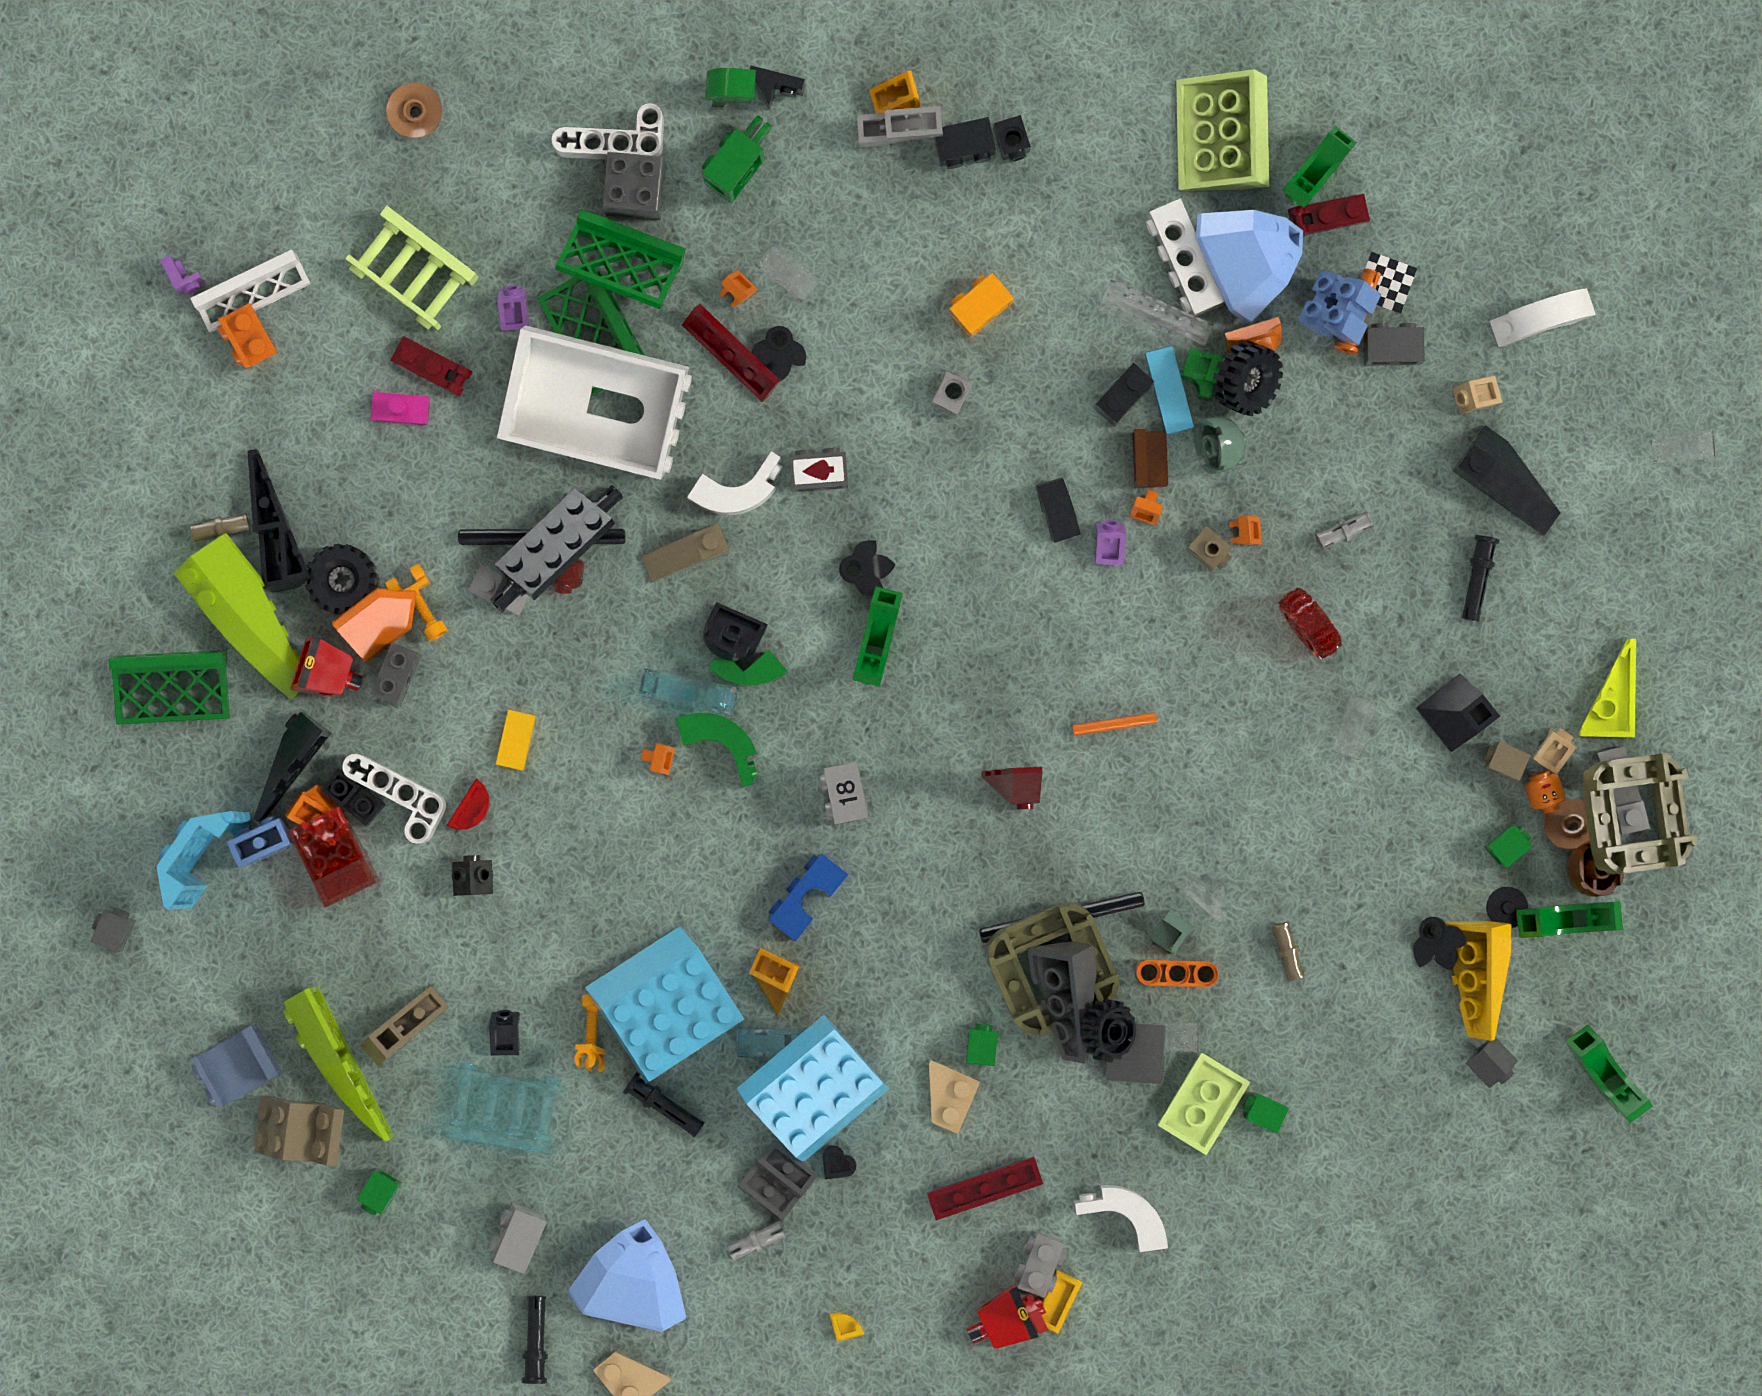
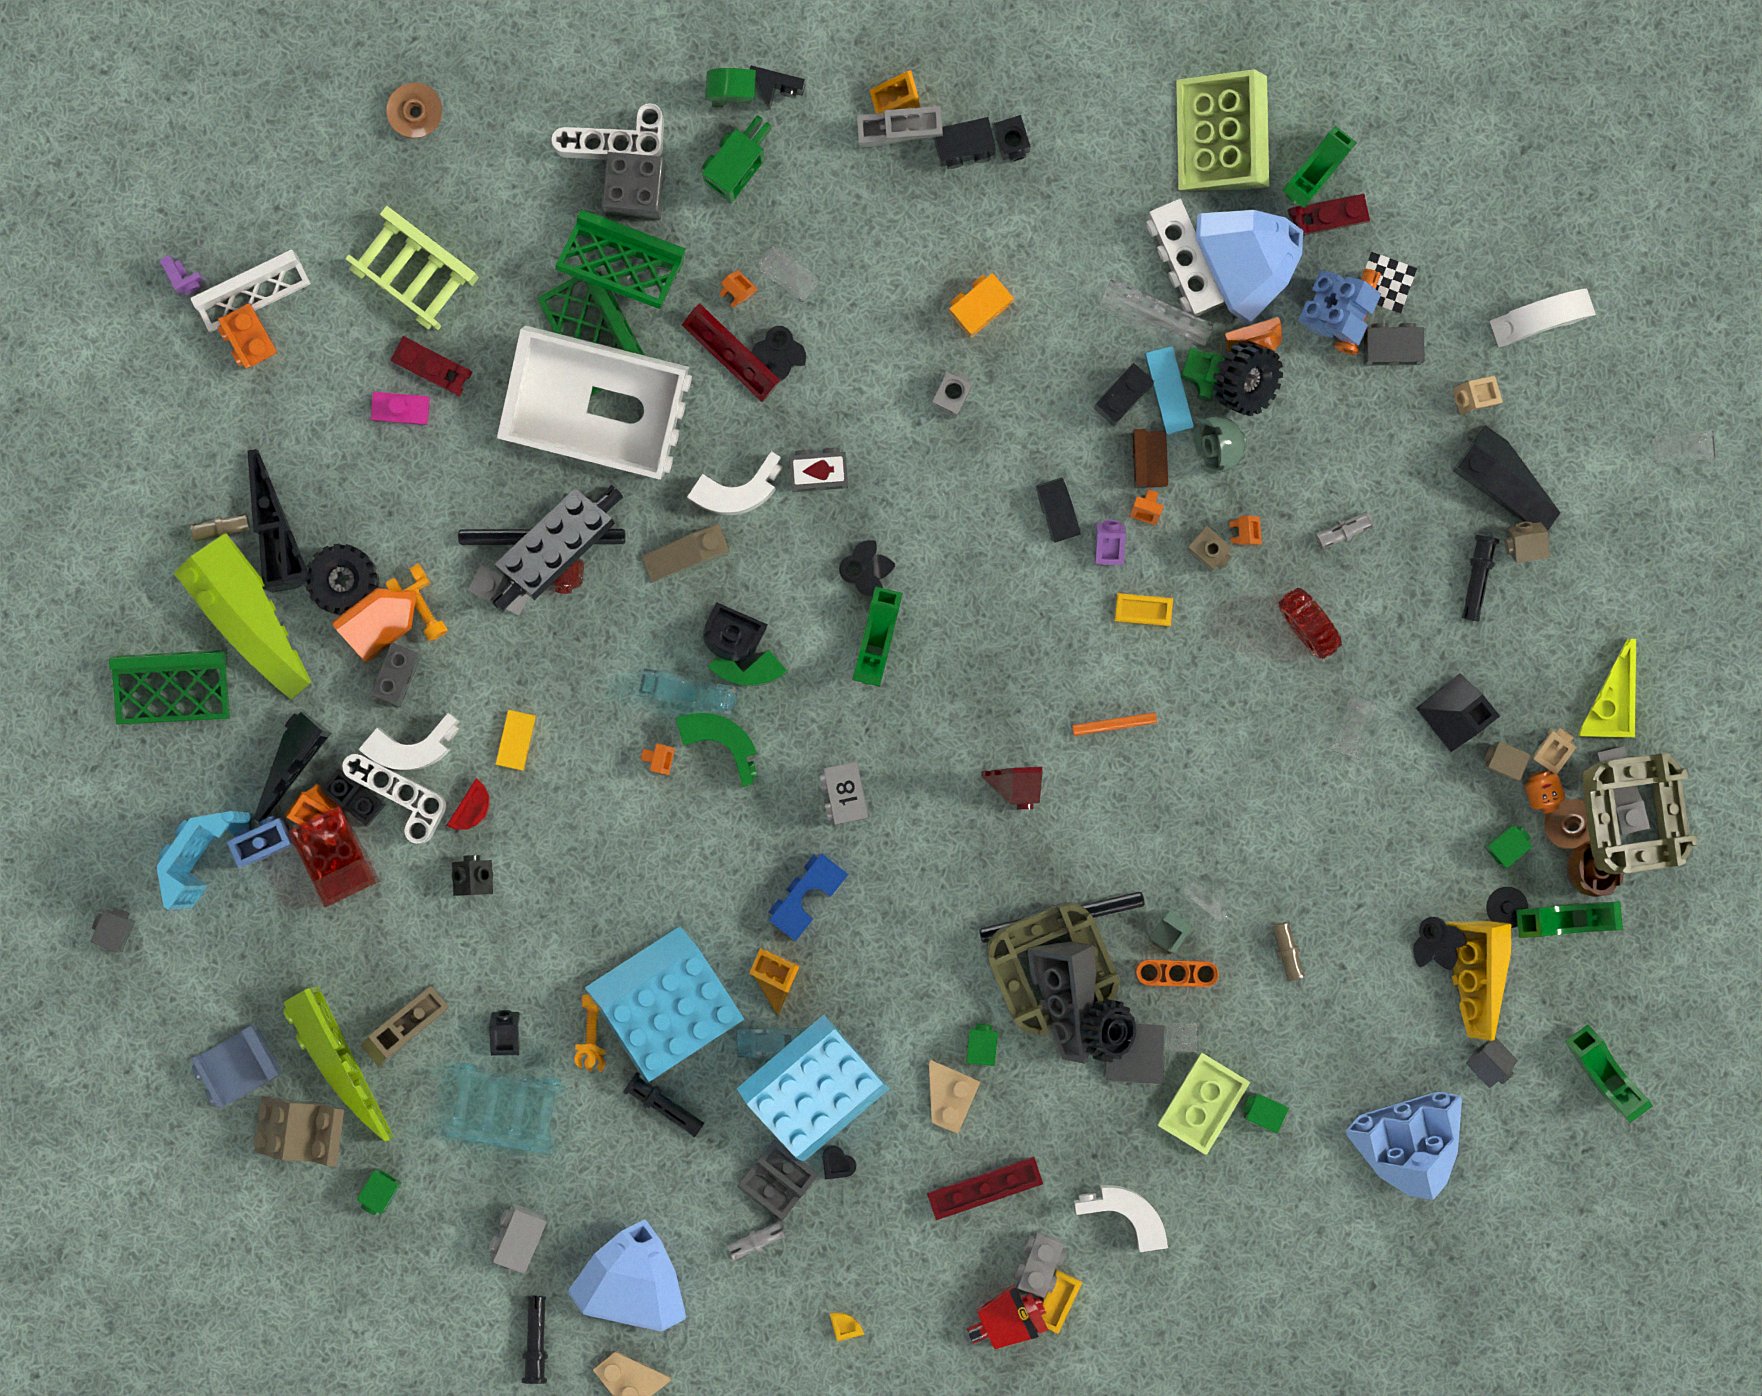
red torso [290,636,363,697] -> none
medium lavender bracket [497,286,529,331] -> none
none -> white arch [359,713,460,770]
none -> yellow tile [1114,593,1173,627]
none -> light blue brick [1346,1092,1462,1200]
none -> dark tan brick [1504,522,1550,563]

